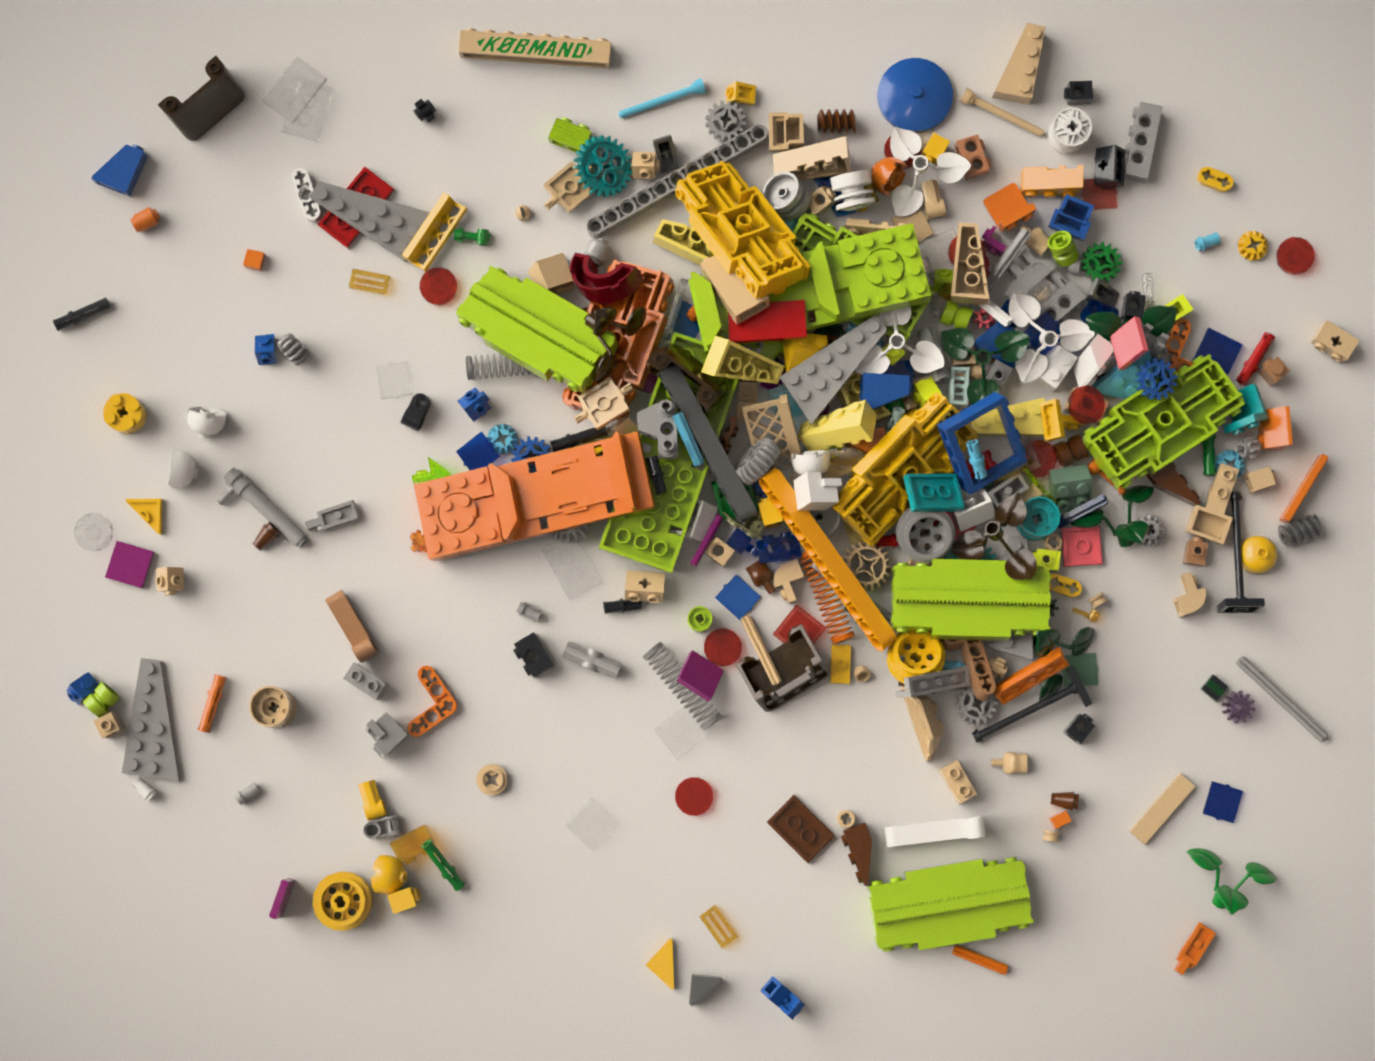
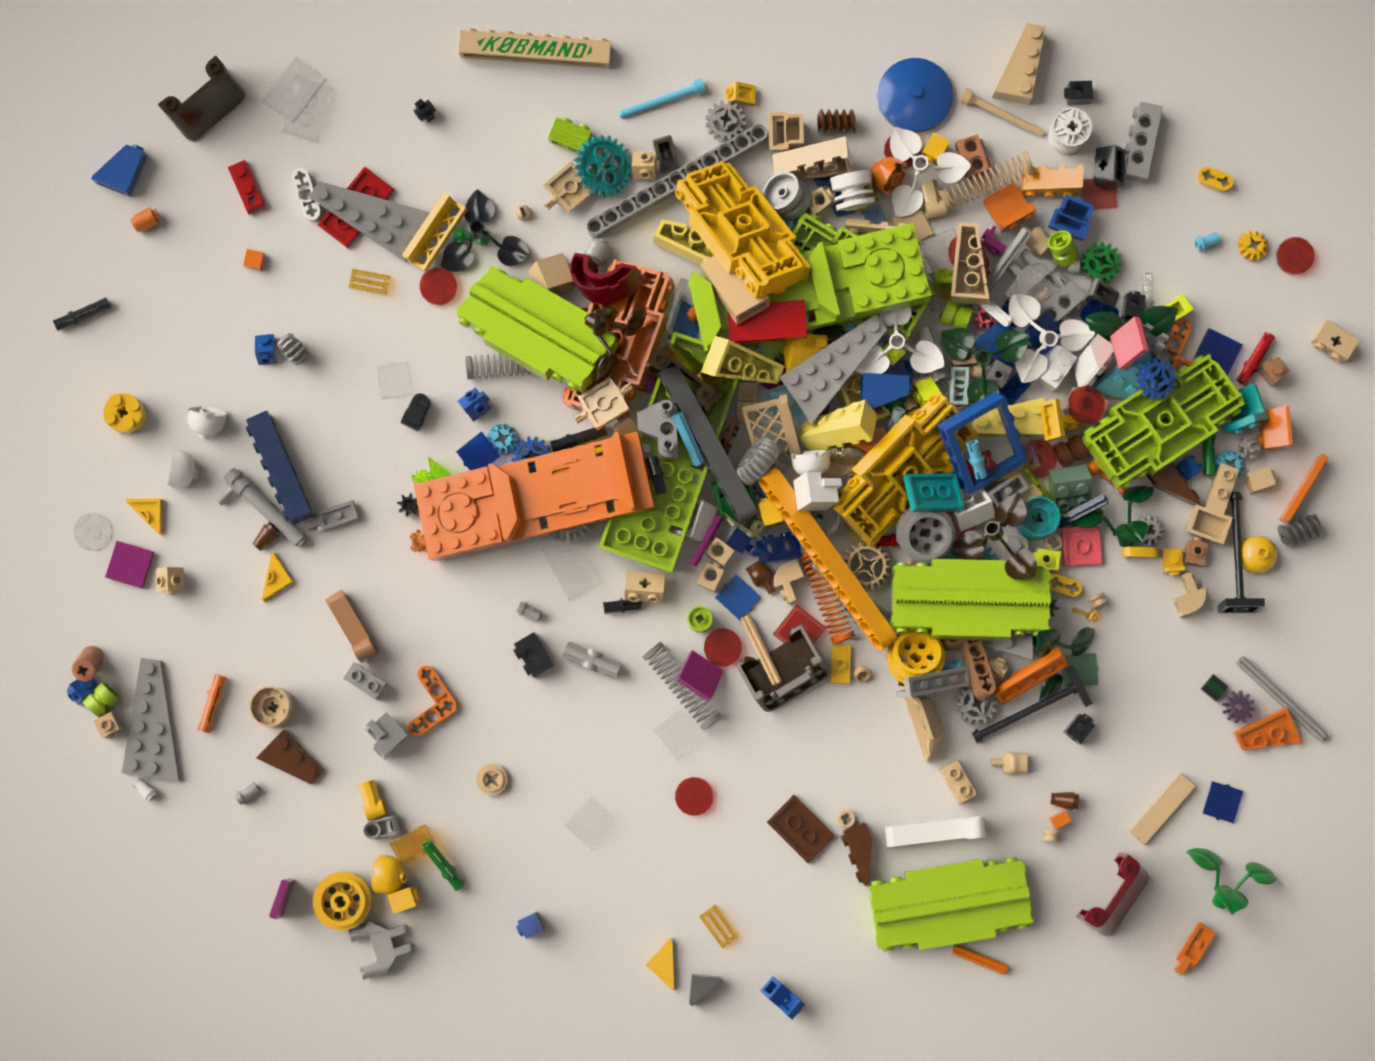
none -> nougat piece [72,646,104,682]
none -> red plate [228,160,266,215]
none -> dark blue brick [246,410,315,525]
none -> reddish brown wing [256,730,325,784]
none -> yellow tile [261,552,293,601]
none -> light grey connector [348,920,413,980]
none -> black gear [397,493,419,517]
none -> black plant [440,189,530,272]
none -> blue brick [516,912,545,939]
none -> tan brick [697,561,724,592]
none -> medium blue tile [862,205,887,224]
none -> tan piece [939,151,1036,212]
none -> clear blue bracket [999,372,1031,405]
none -> dark red windscreen [1076,853,1149,936]
none -> yellow beam [1122,547,1159,558]
none -> yellow bracket [1161,548,1186,576]
none -> blue tile [1176,455,1202,481]
none -> orange wing [1233,707,1302,751]

